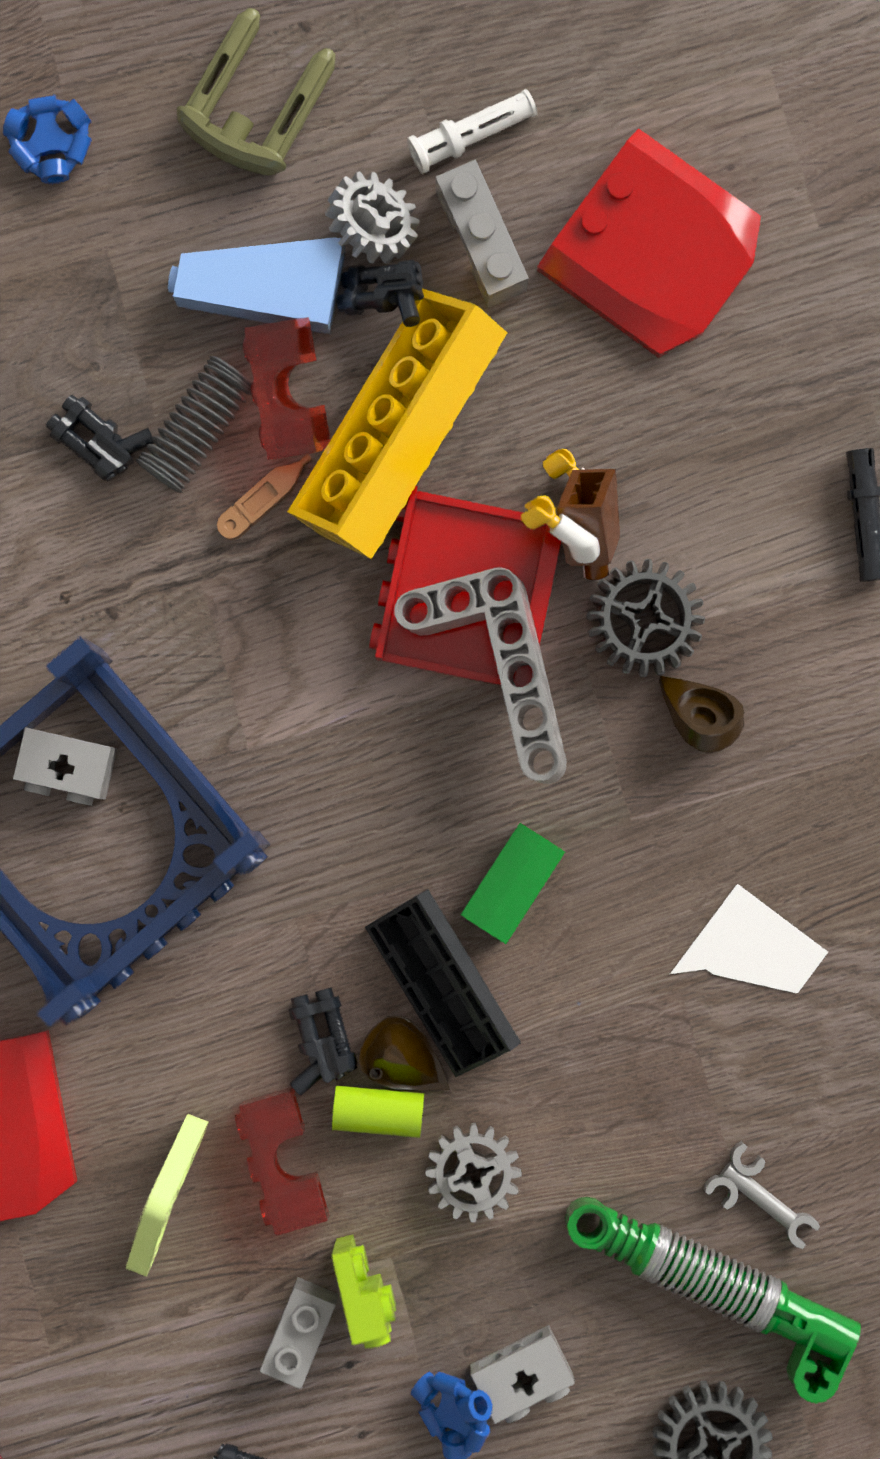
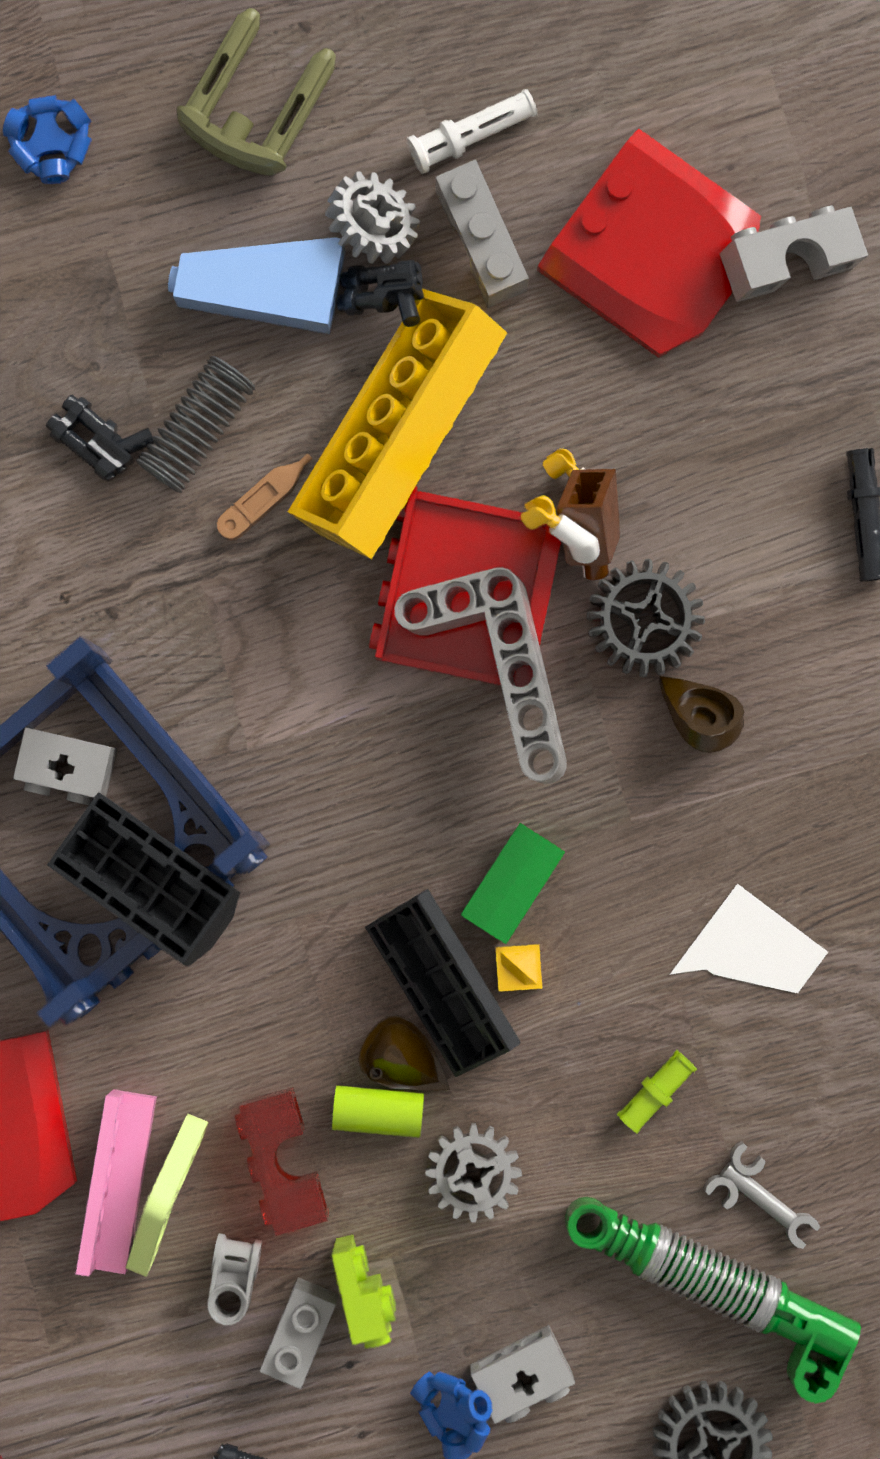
clear red arch [243,317,331,460] -> none
black piece [288,987,357,1096] -> none
none -> black piece [47,792,241,967]
none -> bright pink fence [76,1090,157,1276]
none -> light grey piece [208,1233,263,1325]
none -> yellow tile [495,944,542,992]
none -> lime pin [617,1049,697,1134]
none -> light grey arch [720,206,868,302]

